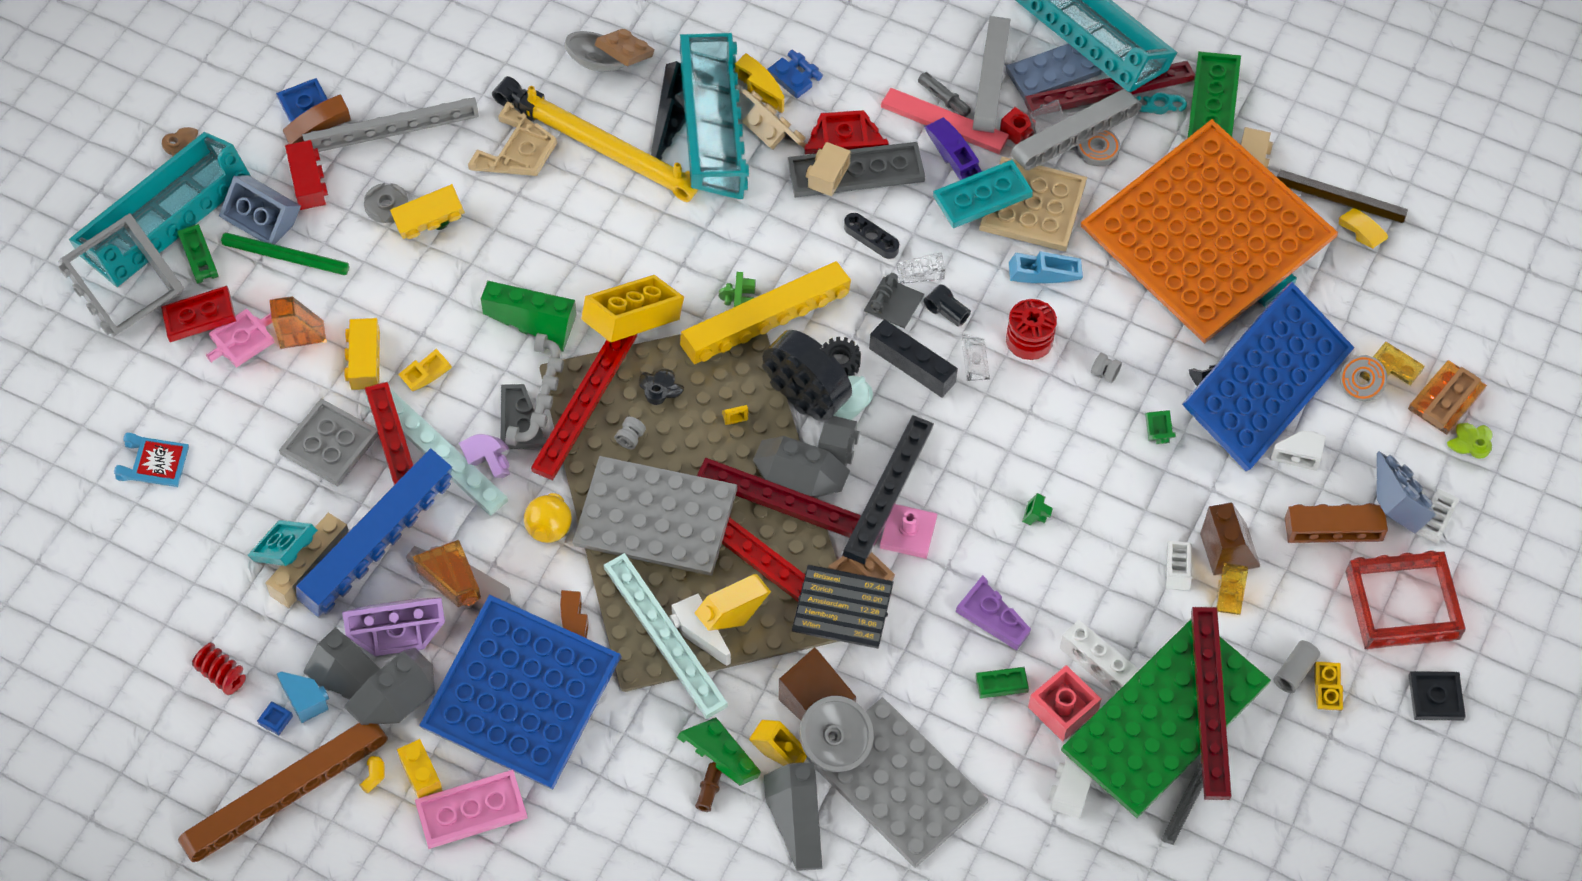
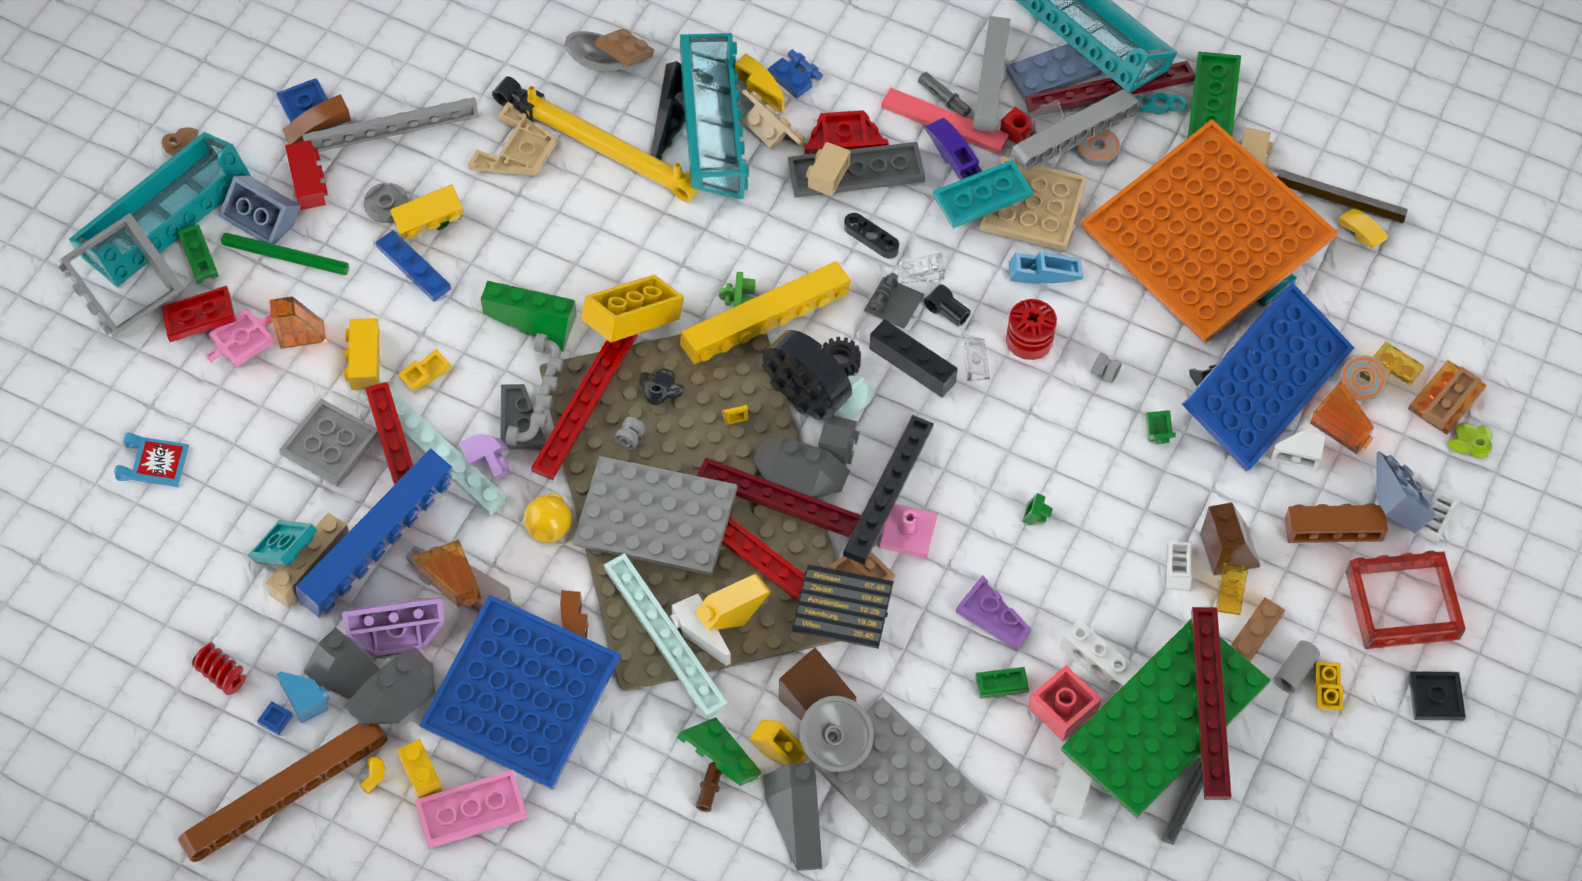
none -> blue plate [375,230,451,302]
none -> medium nougat plate [1231,597,1285,662]
none -> clear orange slope [1310,381,1374,455]

